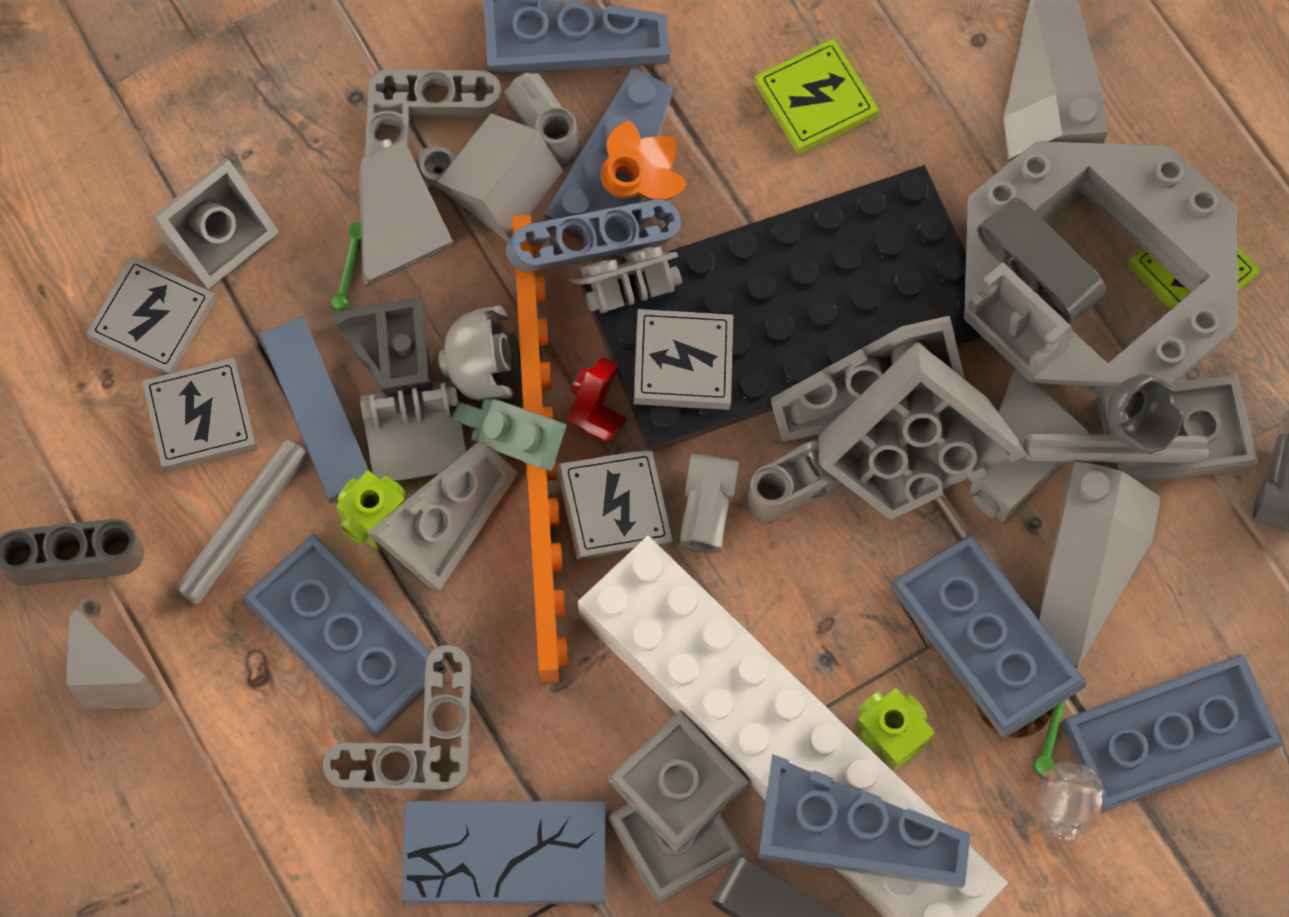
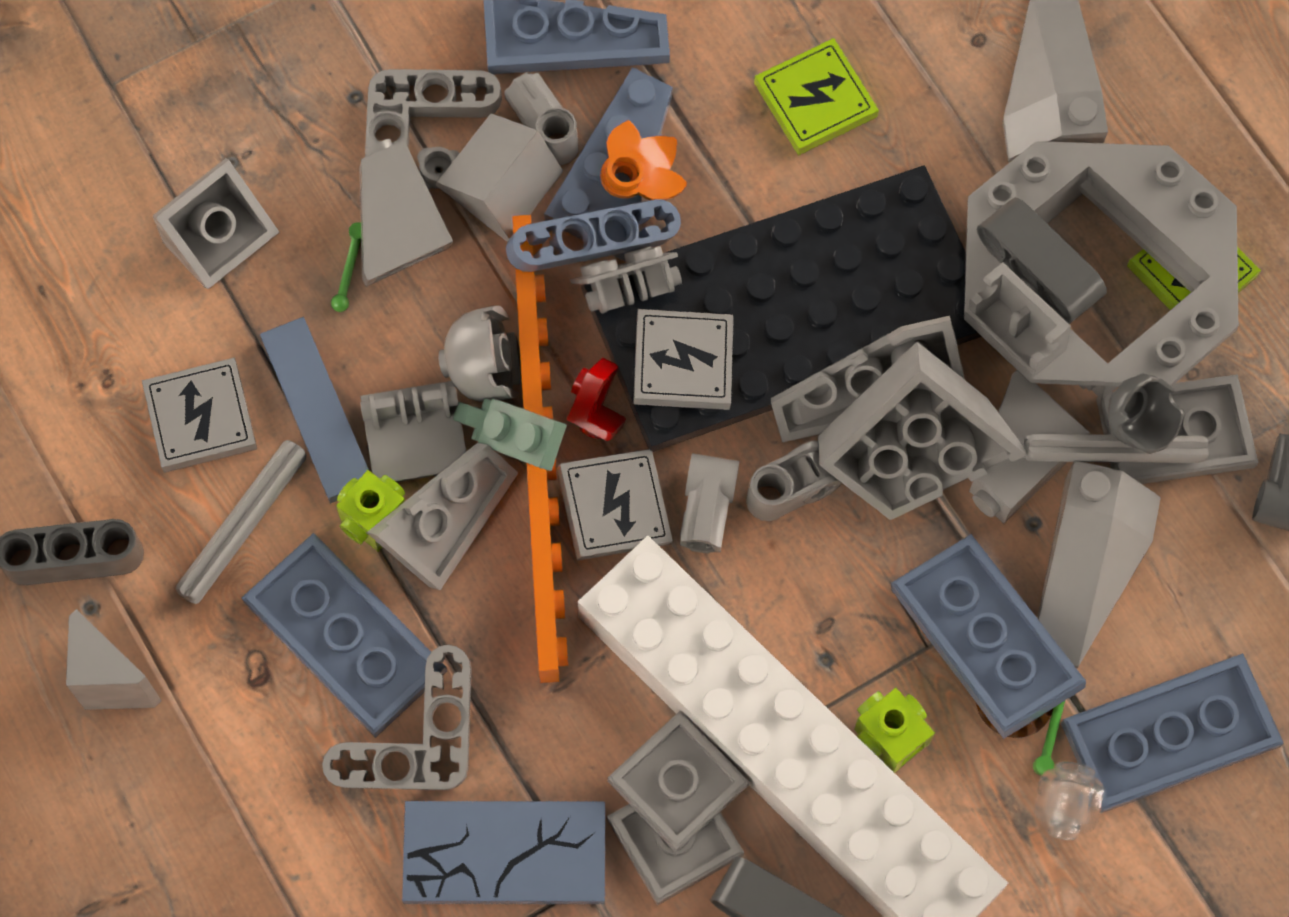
light grey tile [86,256,217,375] -> none
dark grey wing [332,297,433,397] -> none
sand blue wing [758,754,971,888] -> none

